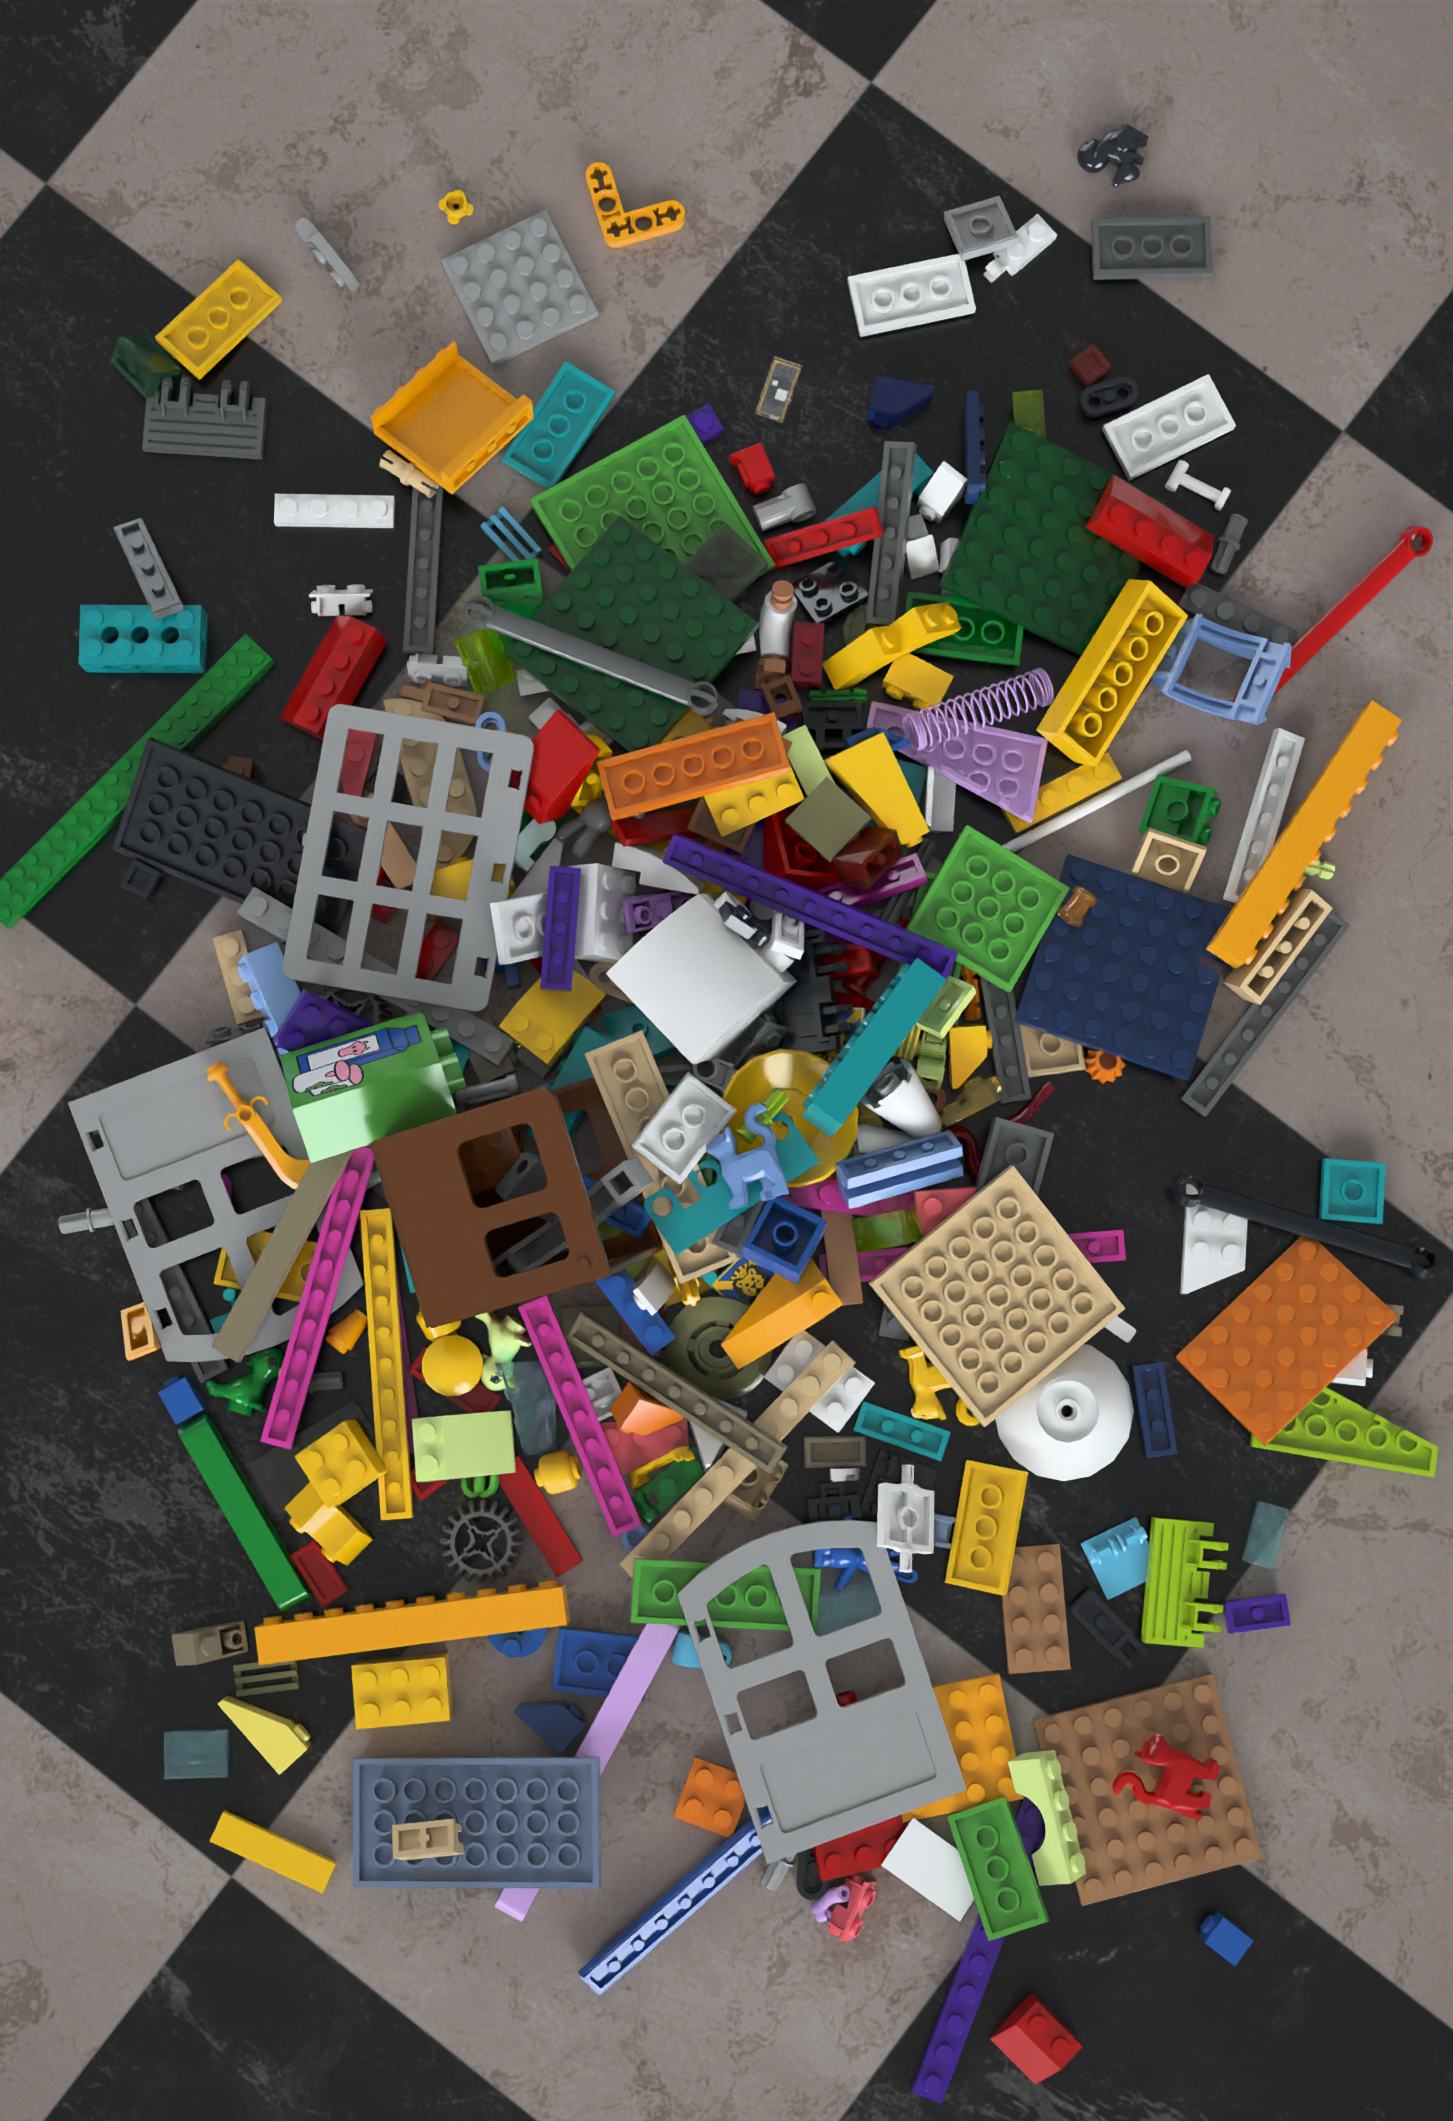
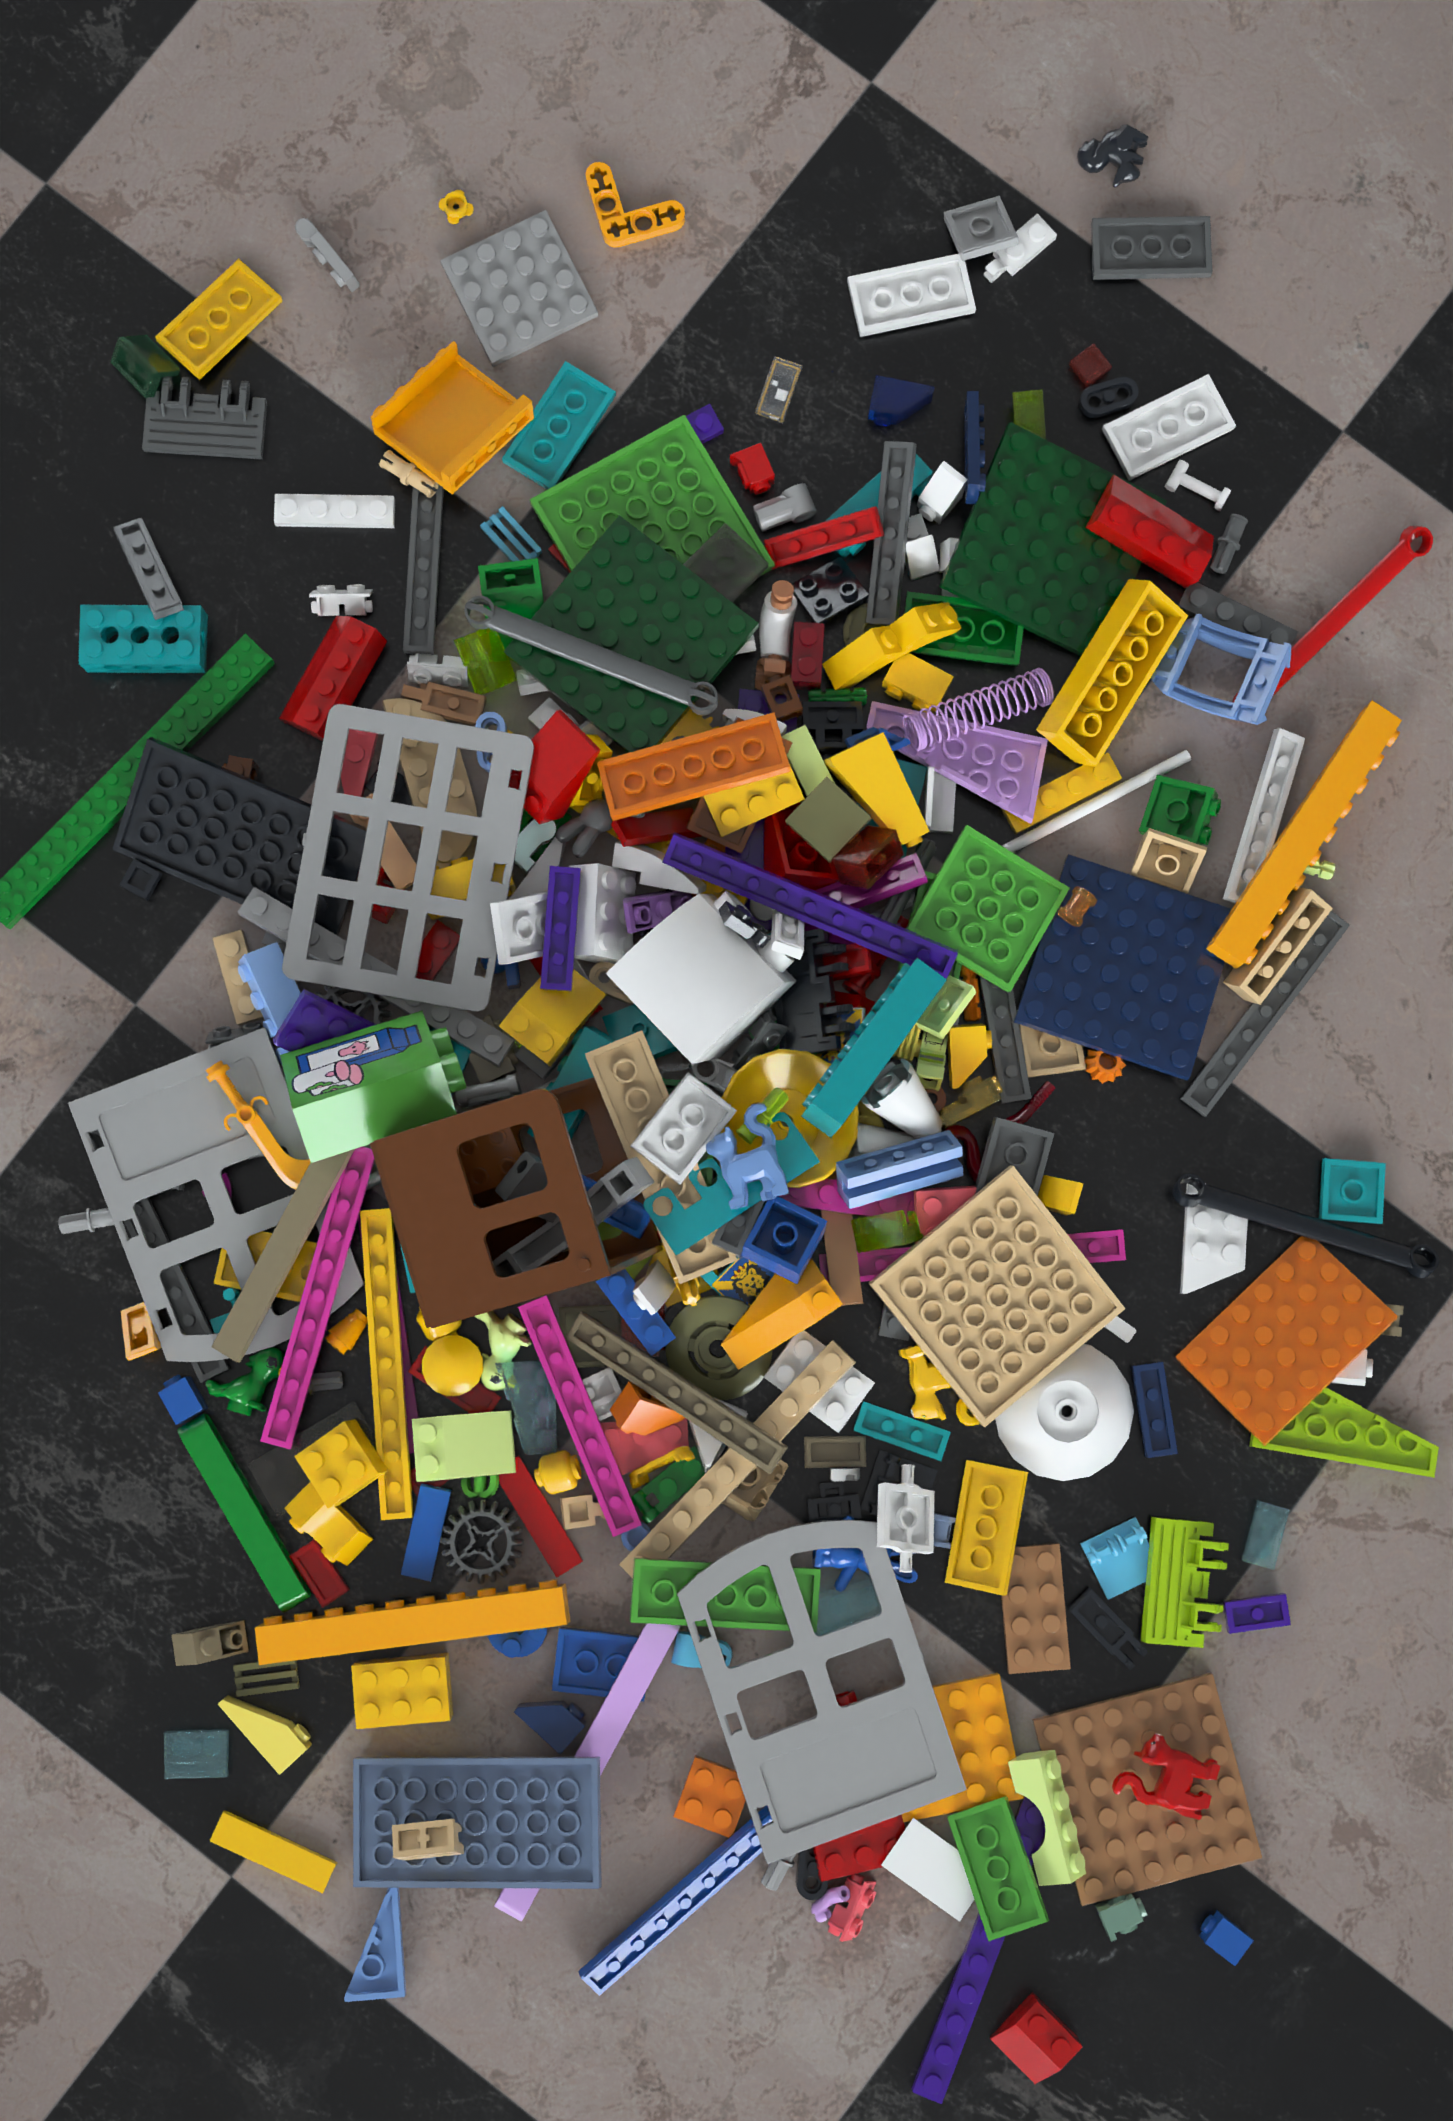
none -> medium blue wing [344,1888,406,2002]
none -> blue tile [401,1483,452,1582]
none -> tan plate [560,1494,605,1530]
none -> yellow slope [1038,1175,1083,1216]
none -> sand green brick [1095,1893,1147,1942]

